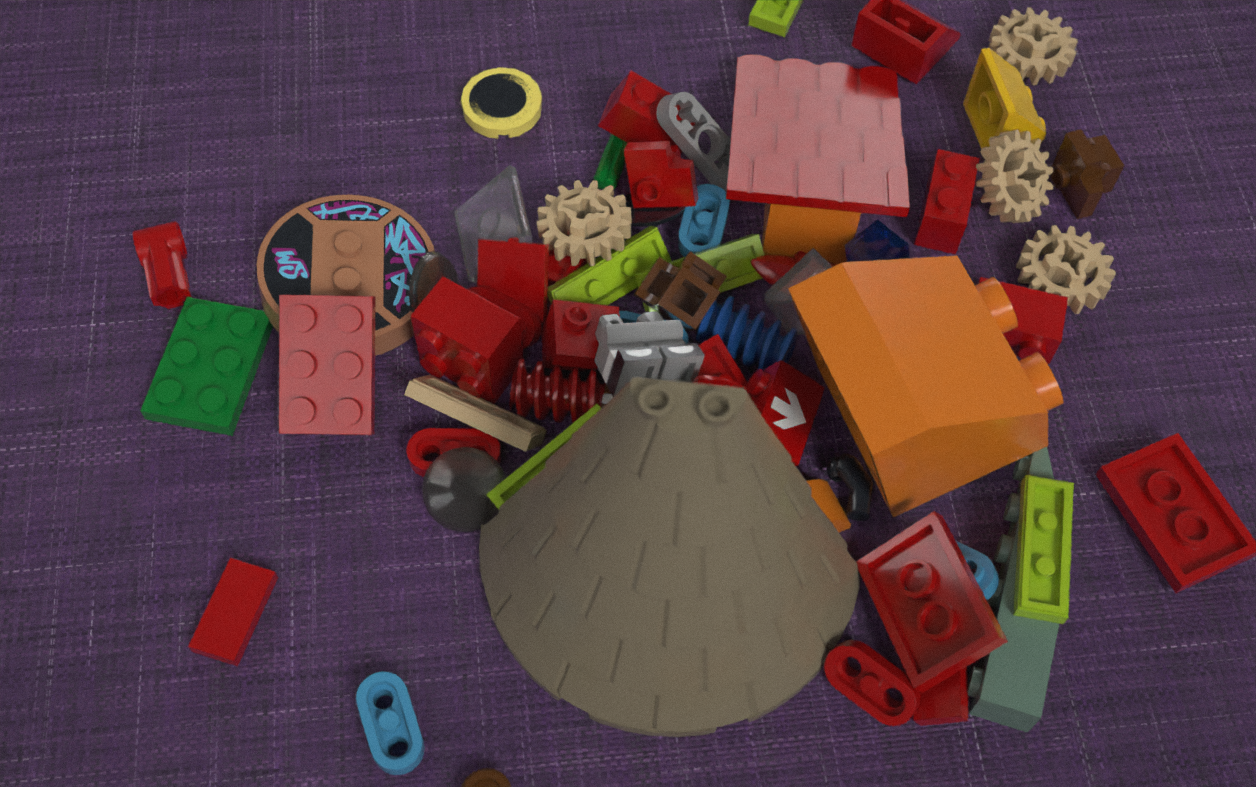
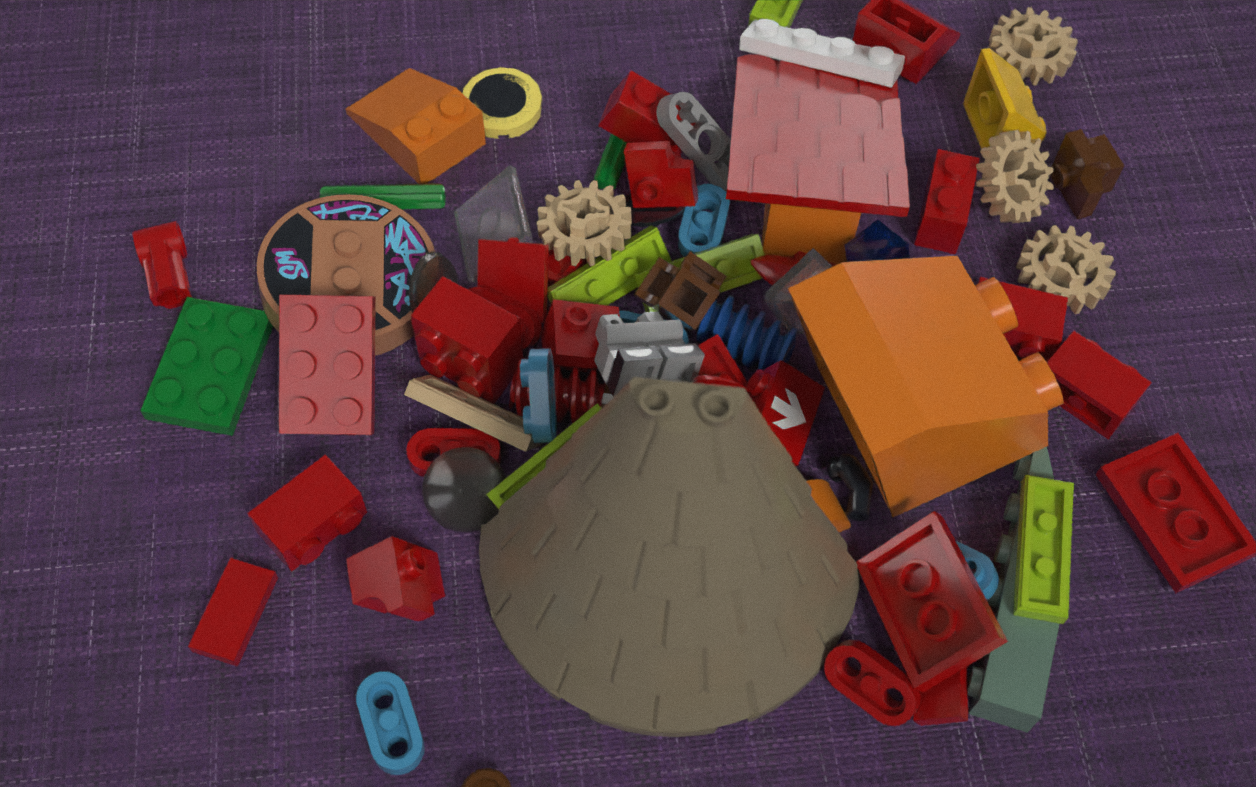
none -> red brick [247,454,368,572]
none -> green axle [320,184,446,209]
none -> orange slope [346,68,486,184]
none -> red brick [346,536,445,622]
none -> dark azure plate [520,348,557,443]
none -> white plate [739,19,905,87]
none -> red brick [1047,331,1152,440]

